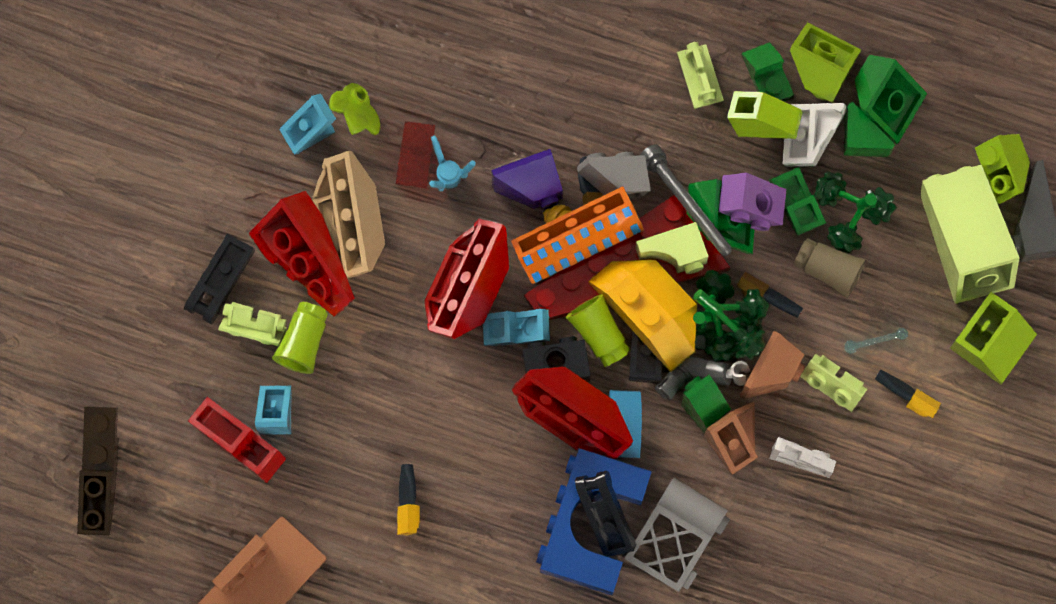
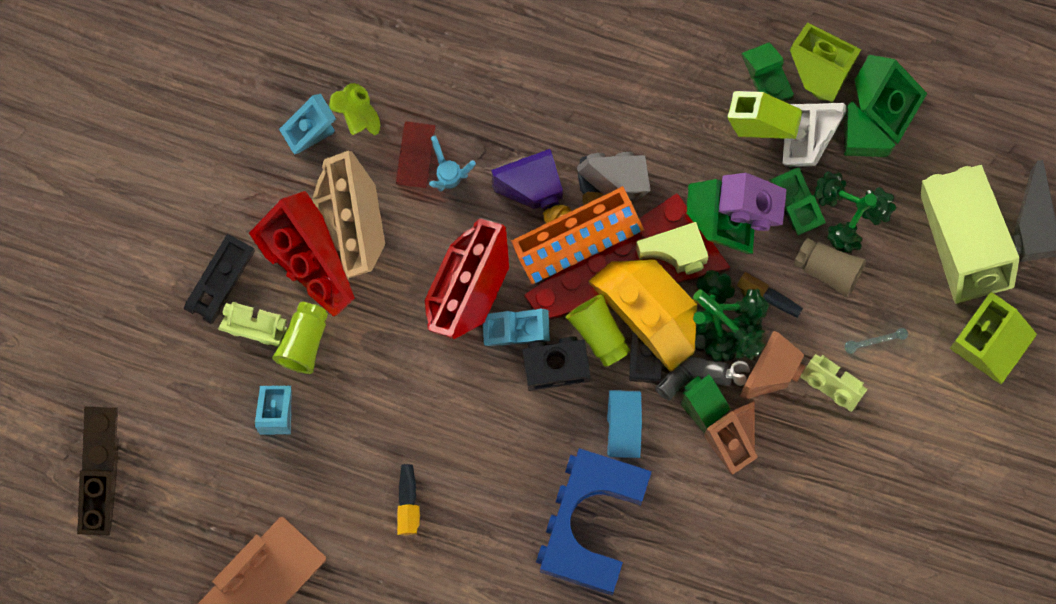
red slope [188,397,286,483] -> none
red wedge [512,366,633,460] -> none
black plate [575,471,636,557] -> none
light grey piece [625,478,730,592] -> none
dark grey piece [640,144,732,256] -> none
yellowish green hinge [677,42,724,109] -> none
white wing [769,437,836,478] -> none
piece [875,370,941,418] -> none
lime slope [975,134,1030,204] -> none

